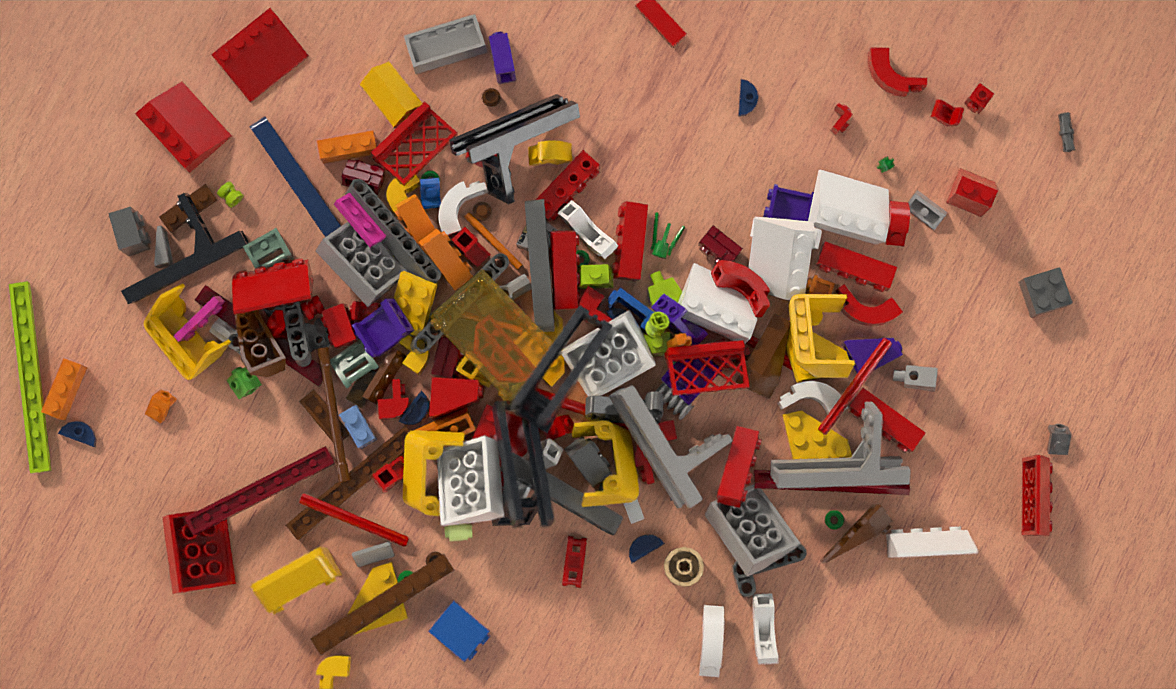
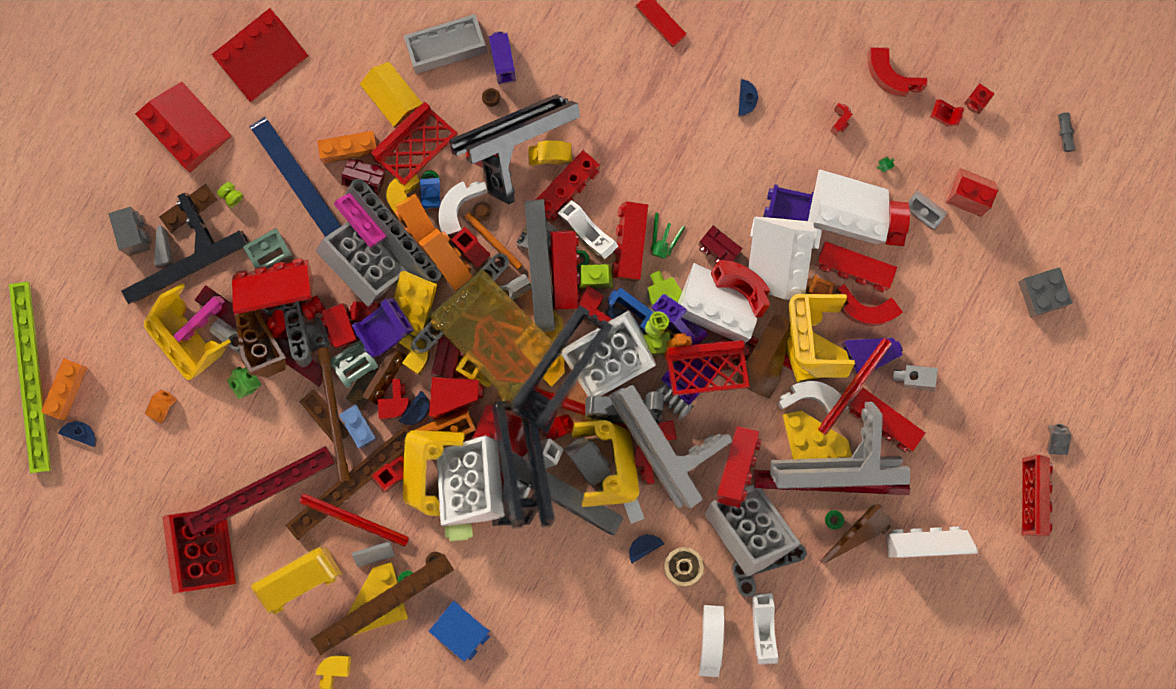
red plate [562,535,587,588] -> none

